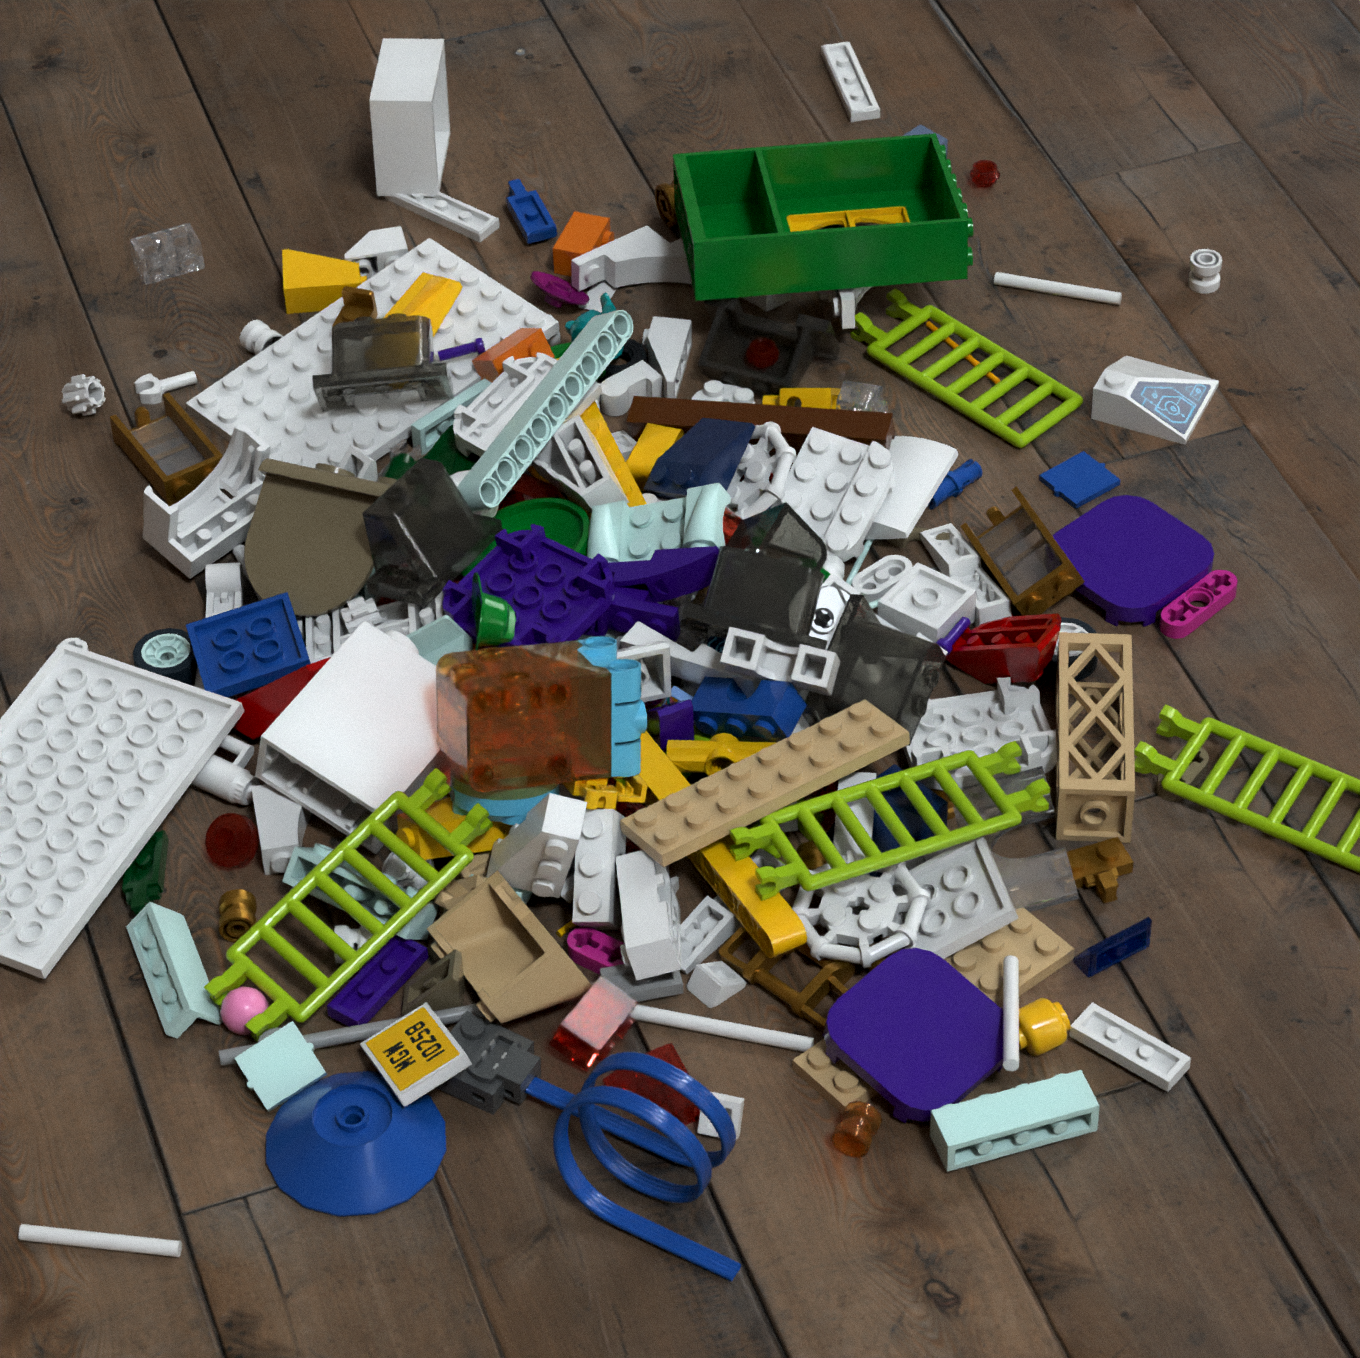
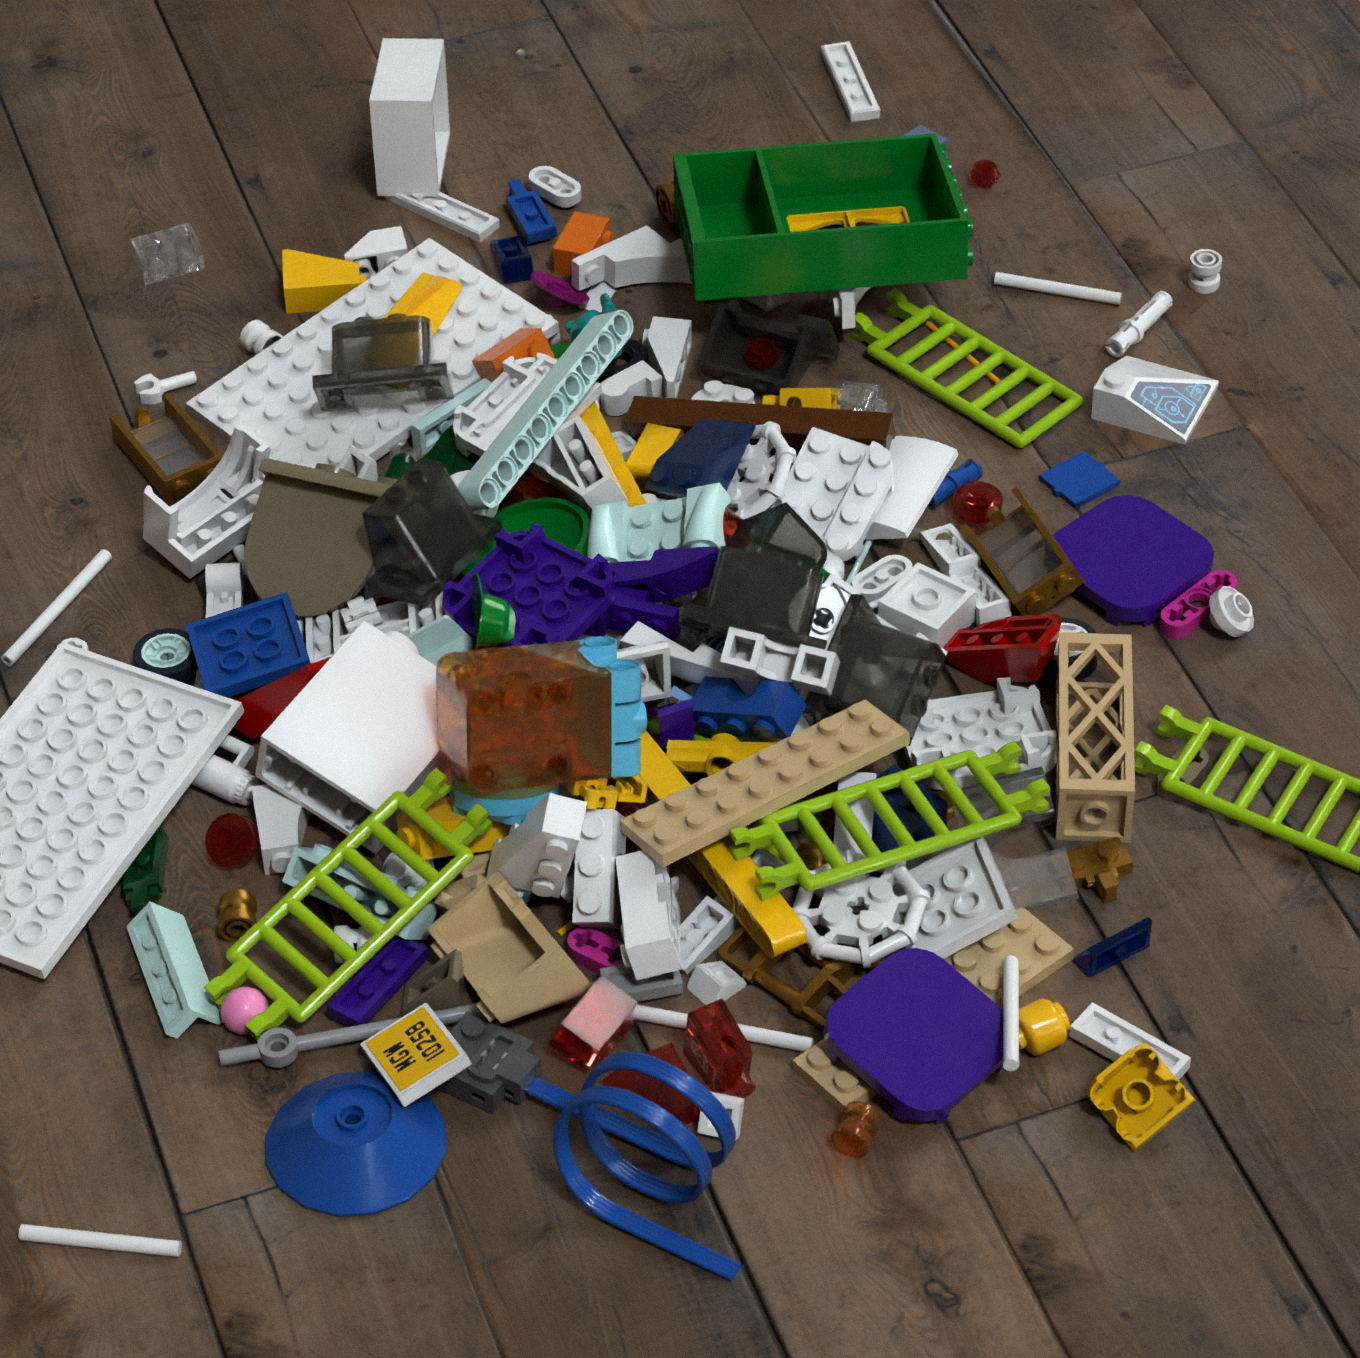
white gear [62,374,106,416] -> none
light aqua piece [234,1021,327,1112] -> none
pearl gold bracket [332,286,378,341] -> none
dark purple piece [437,337,485,361] -> none
light aqua brick [930,1070,1100,1172] -> none
dark purple piece [936,617,971,656] -> none
none -> white piece [1,549,112,667]
none -> clear blue slope [490,236,533,284]
none -> white plate [529,166,581,208]
none -> clear red torso [683,998,756,1098]
none -> clear red plate [953,481,1003,524]
none -> yellow slope [1085,1042,1195,1151]
none -> white pin [1105,291,1173,357]
none -> white plate [1209,586,1254,637]

